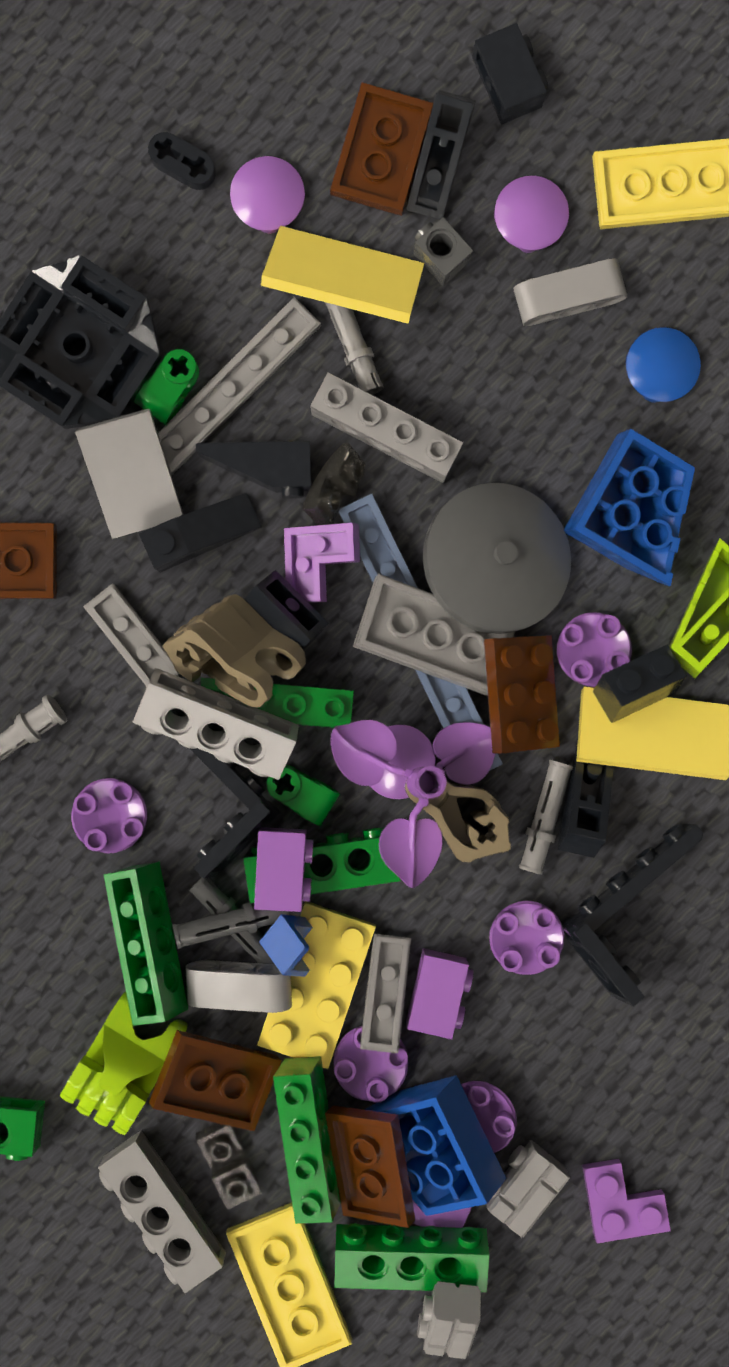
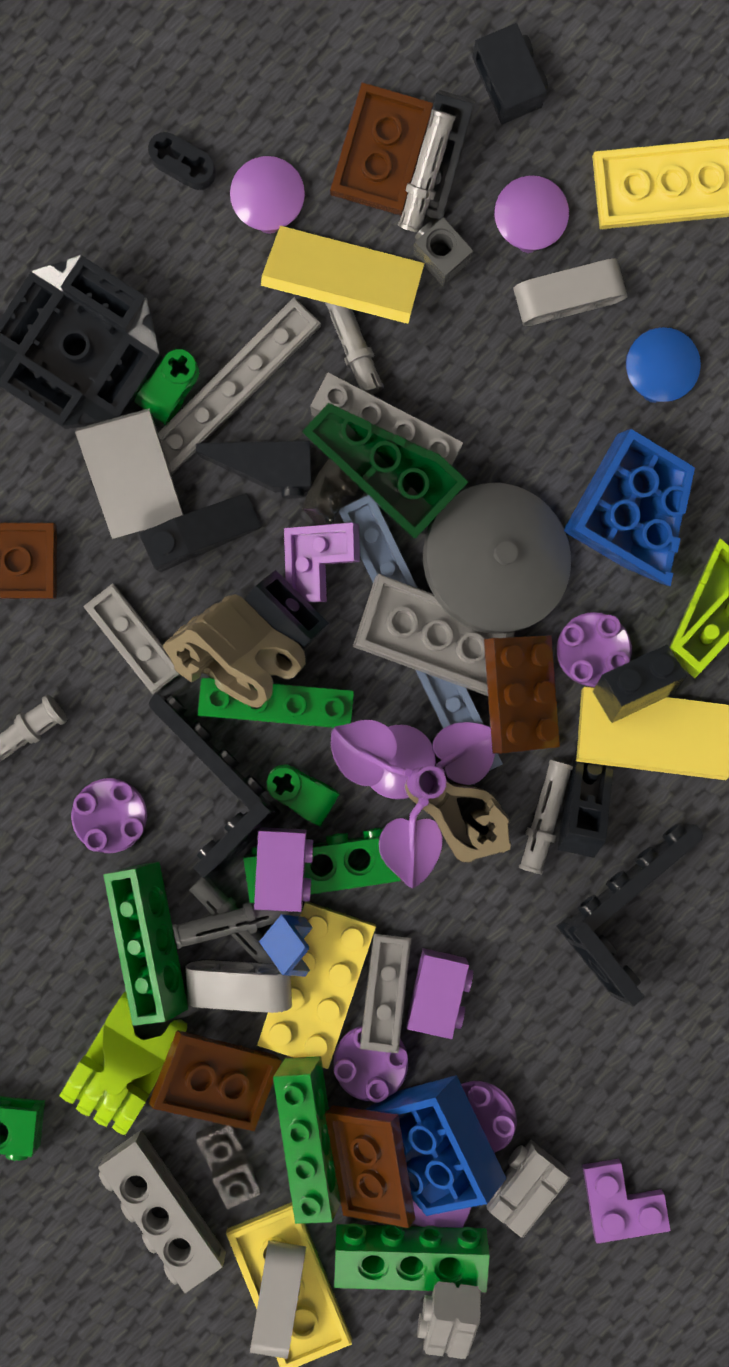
light grey brick [132,668,299,780] -> none
medium lavender dish [489,901,564,975] -> none
none -> light grey beam [250,1240,306,1359]
none -> dark green wedge [302,403,468,539]
none -> light grey pin [398,109,455,233]

